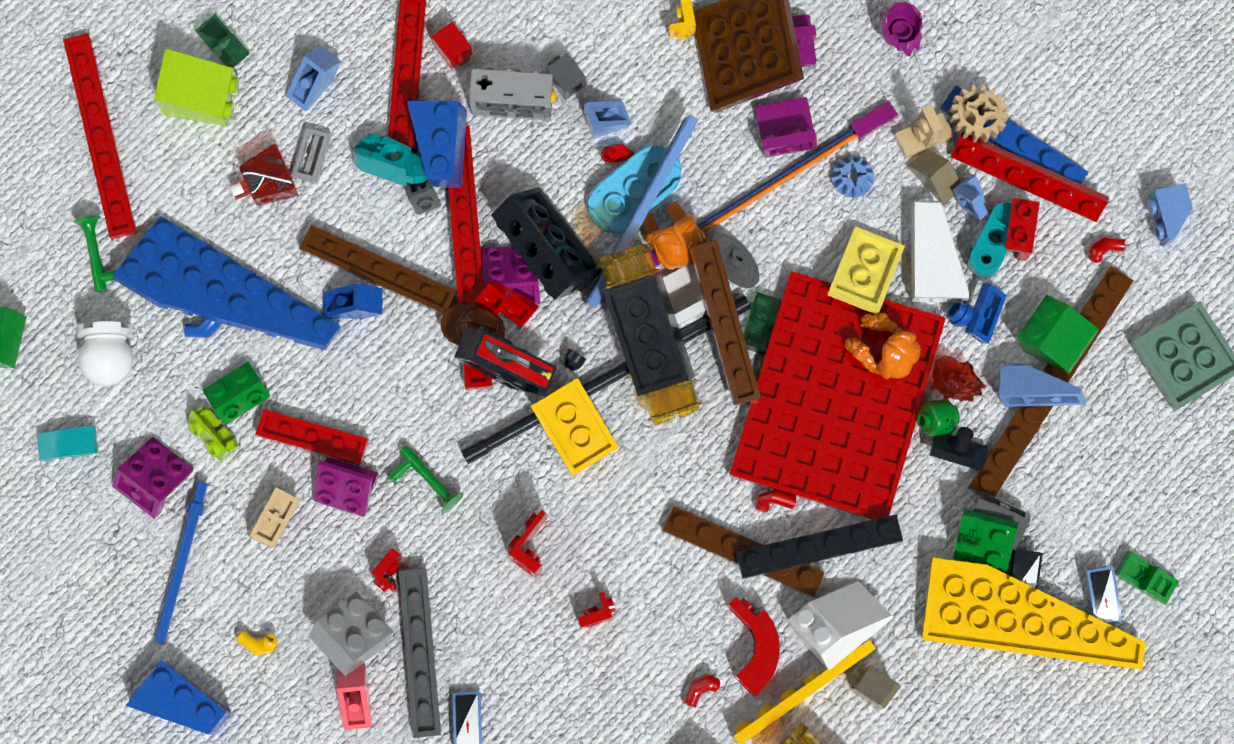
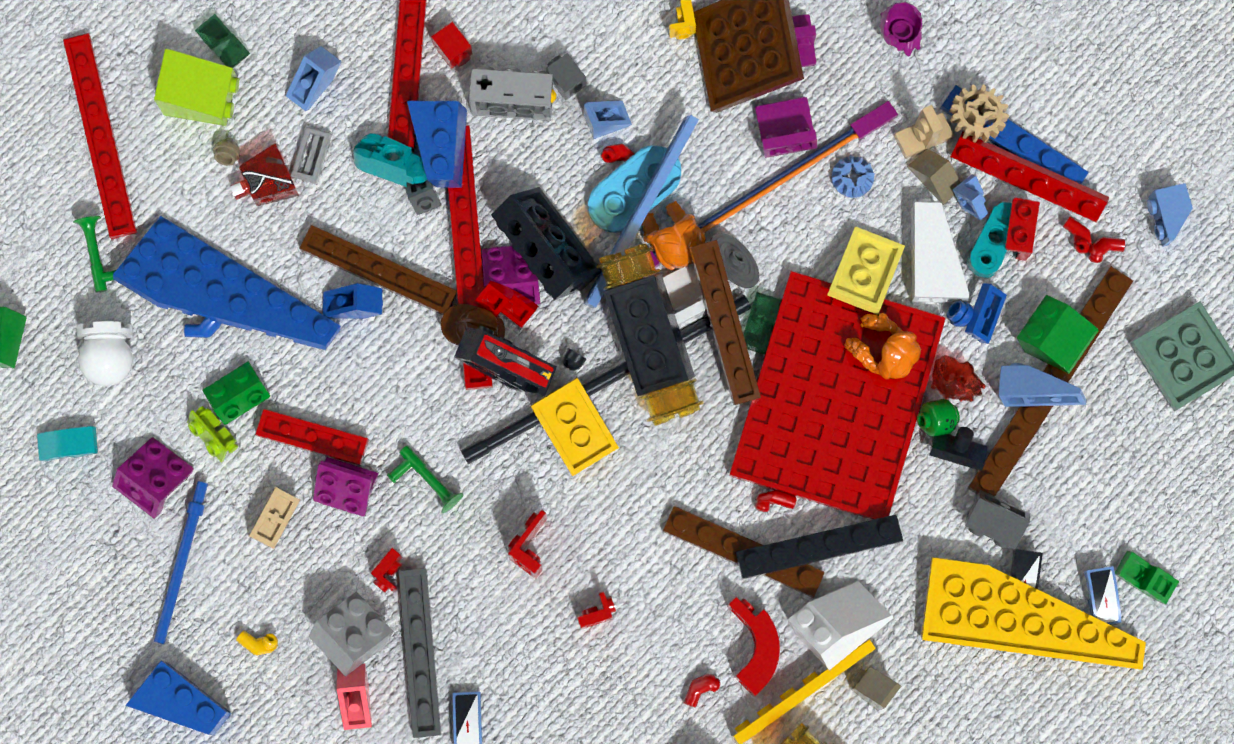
green hinge [953,508,1019,572] -> none
none -> dark tan plate [213,138,241,166]
none -> red arm [1063,216,1092,254]

